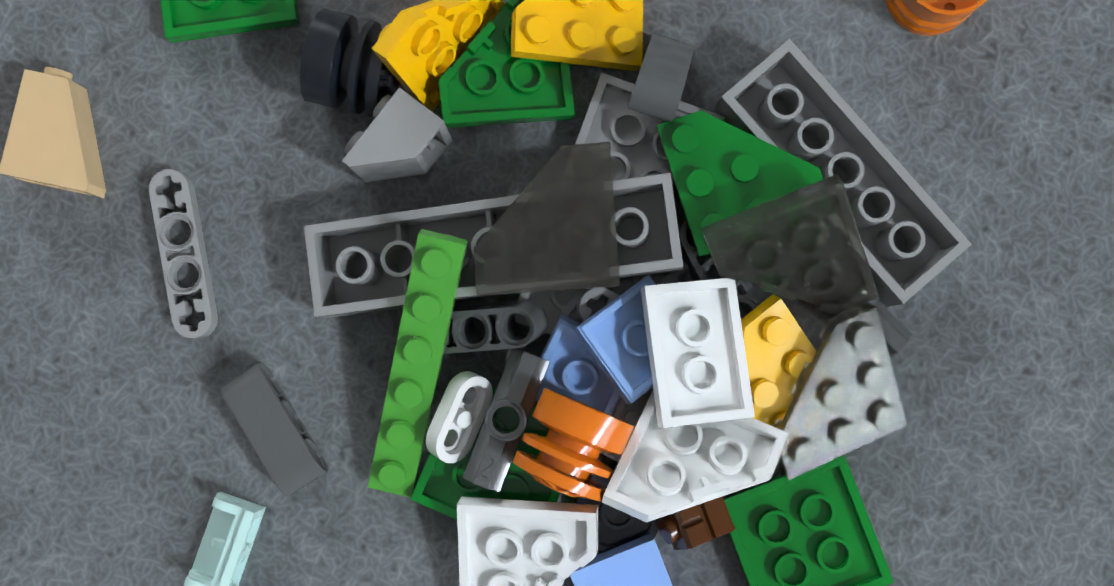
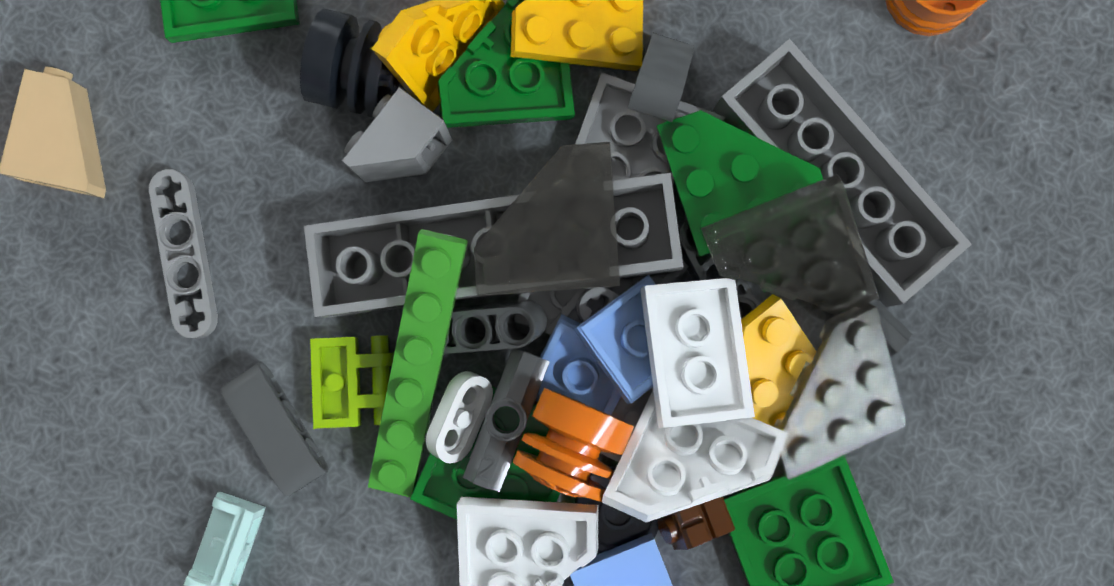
none -> lime plate [310,335,394,429]

